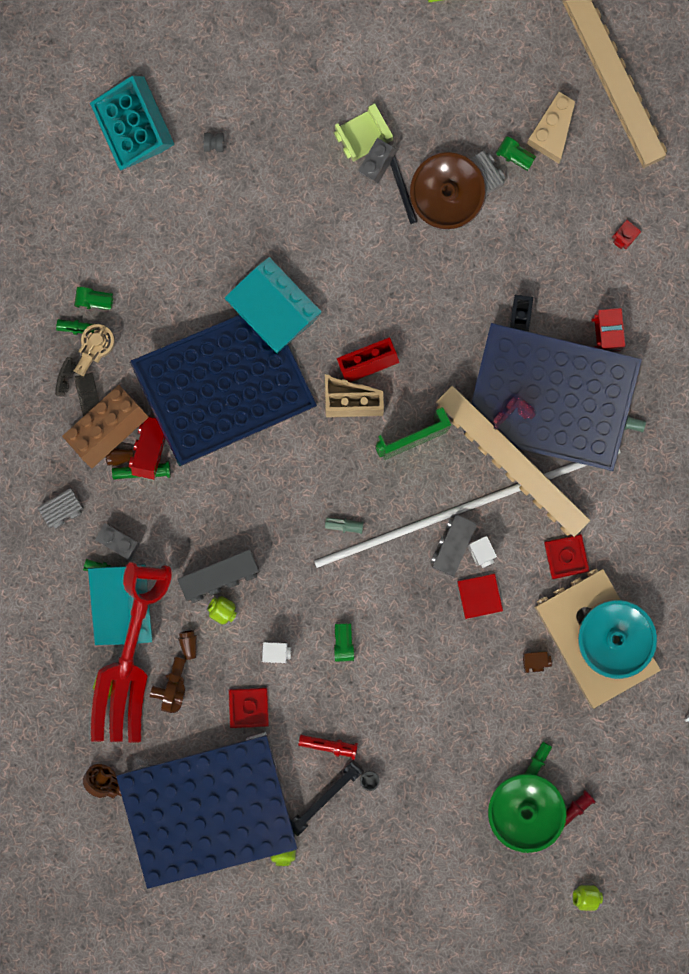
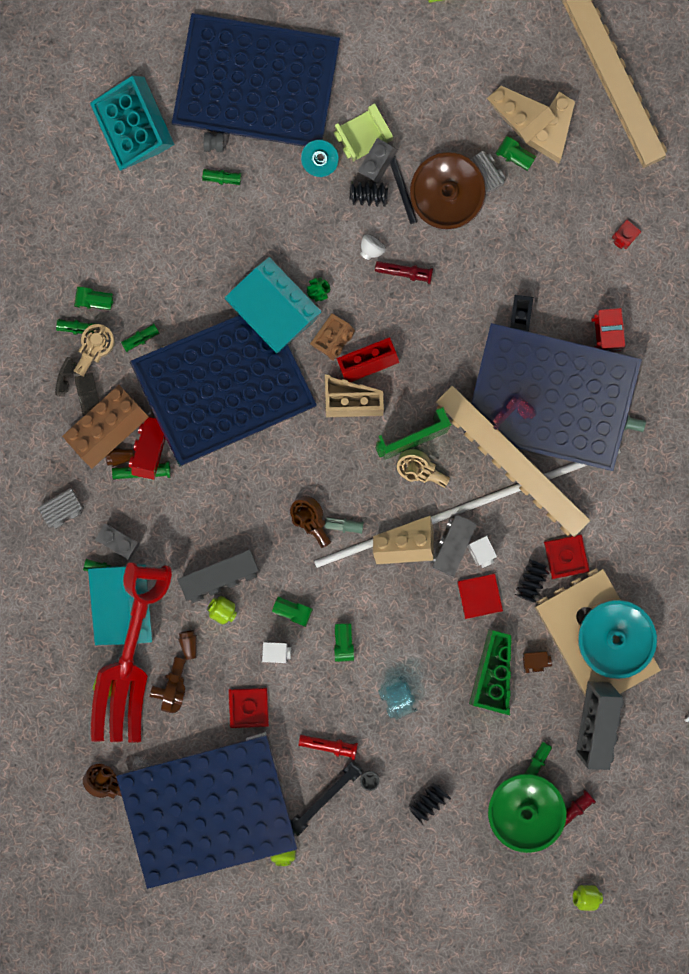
none -> green pin [121,323,160,352]
none -> dark blue plate [172,13,340,147]
none -> green pin [202,169,241,185]
none -> green piece [272,597,313,627]
none -> reddish brown pin [290,496,332,548]
none -> teal dish [301,139,339,177]
none -> green gear [307,277,330,302]
none -> medium nougat bracket [310,314,355,361]
none -> black piece [349,181,388,207]
none -> white brick [360,234,386,260]
none -> tan wedge [373,516,434,564]
none -> dark red pin [375,261,433,284]
none -> clear light blue brick [378,675,418,720]
none -> tan pin [397,449,450,488]
none -> black piece [408,783,451,825]
none -> green wedge [469,629,511,715]
none -> tan wedge [487,86,555,143]
none -> black piece [514,559,550,603]
none -> dark grey brick [576,681,624,770]

